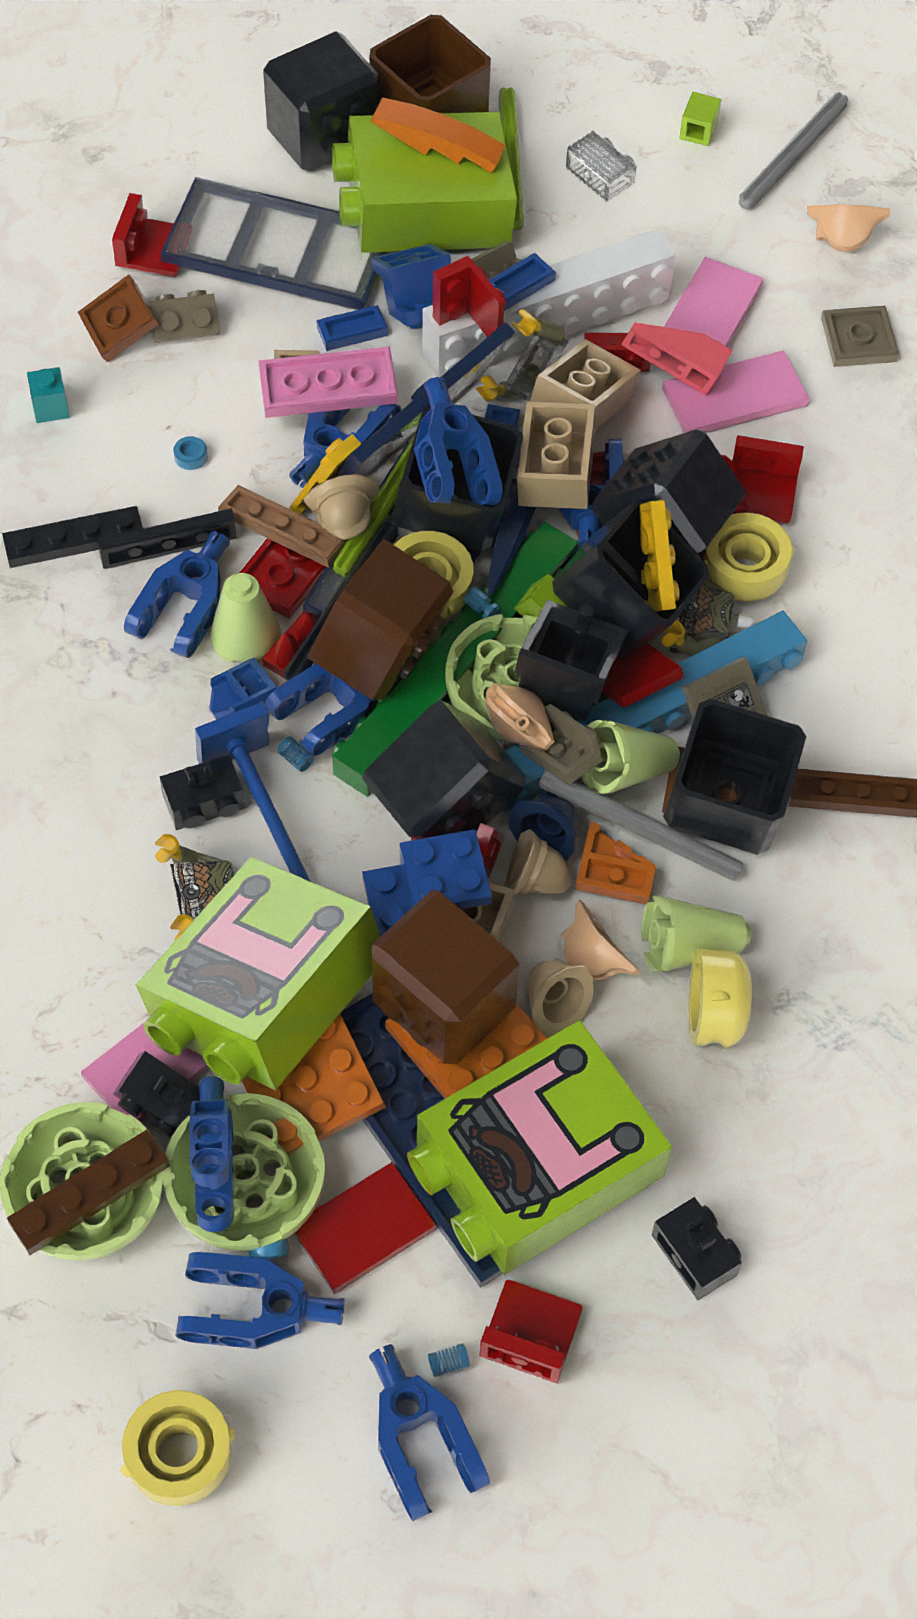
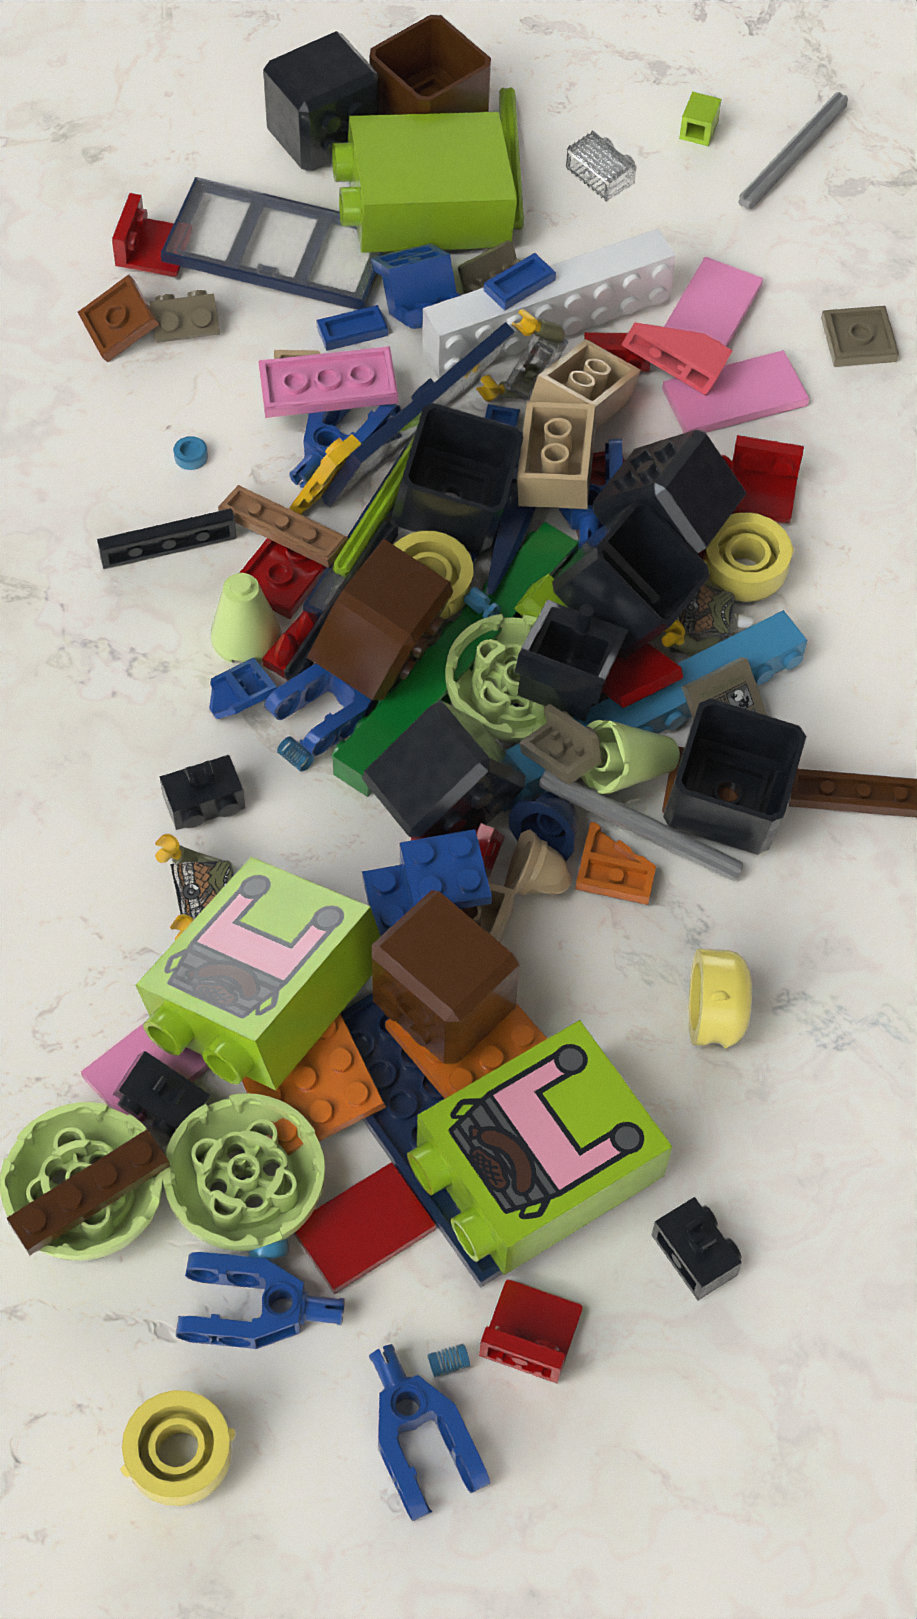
black plate [2,506,143,568] -> none
teal brick [27,367,69,423] -> none
blue piece [124,531,230,658] -> none
blue piece [190,1076,234,1232] -> none
blue tile [195,701,310,881] -> none
tan piece [304,474,380,540] -> none
orange slope [370,98,505,173] -> none
blue piece [414,377,503,507] -> none
red bracket [432,256,506,337] -> none
light nougat hat [484,683,555,751] -> none
tan piece [527,958,594,1039] -> none
light nougat hat [561,899,641,980] -> none
yellow wing [640,500,679,612] -> none
yellowish green cone [641,896,751,972] -> none
light nougat hat [807,204,890,252] -> none

